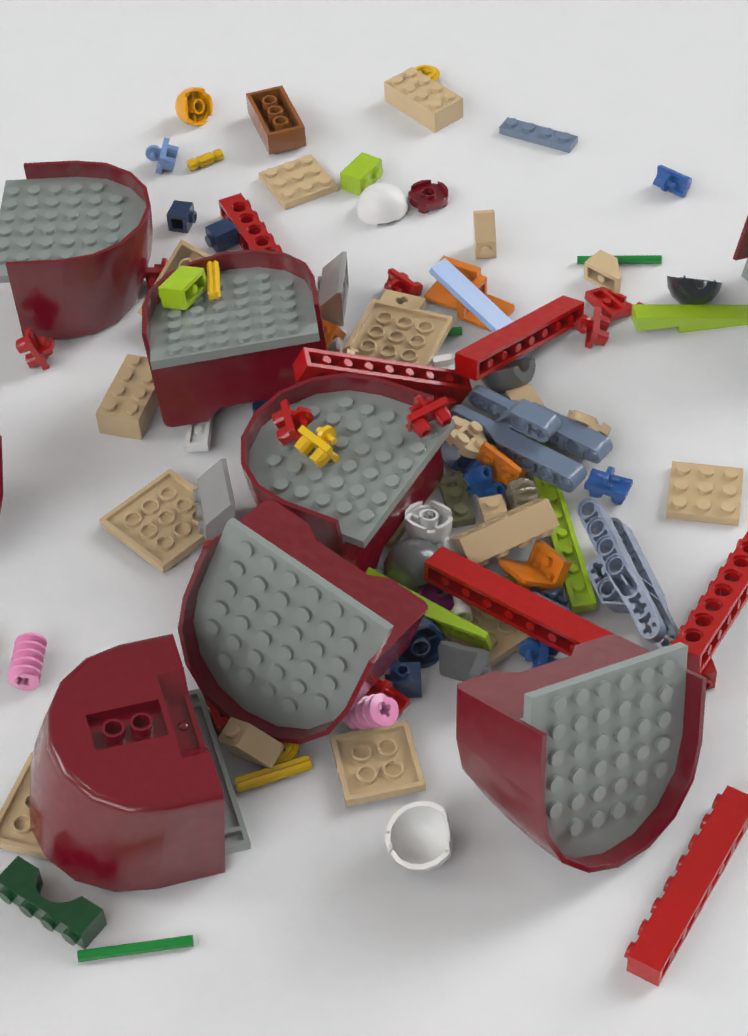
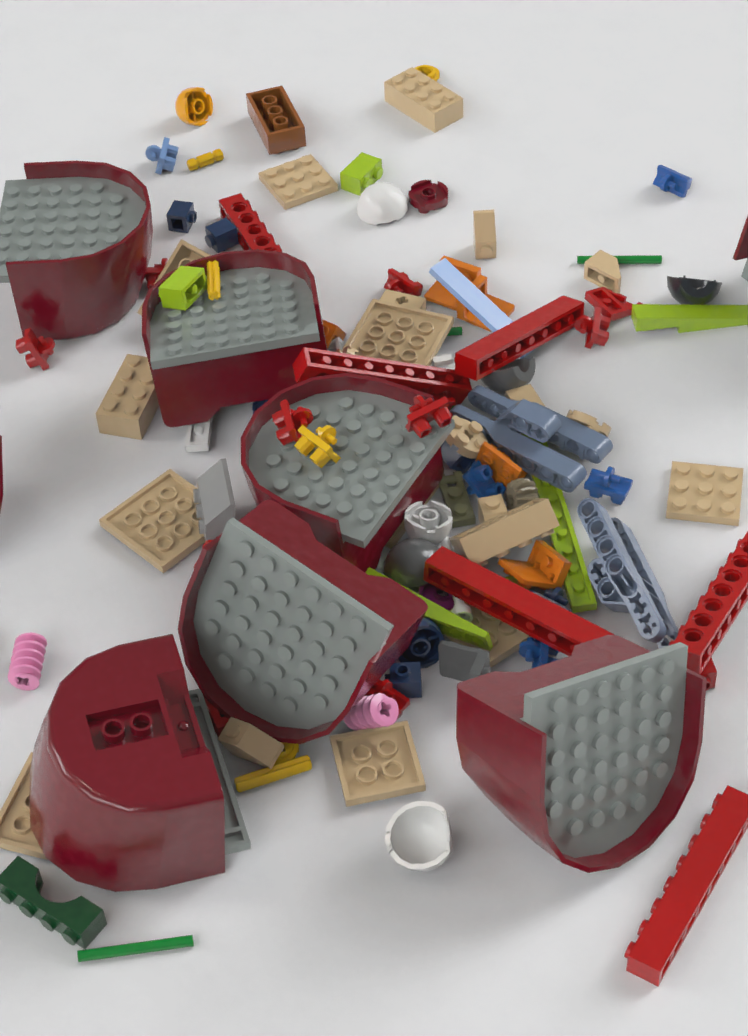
light grey slope [317,251,349,326] -> none
sand blue plate [499,117,578,153] -> none

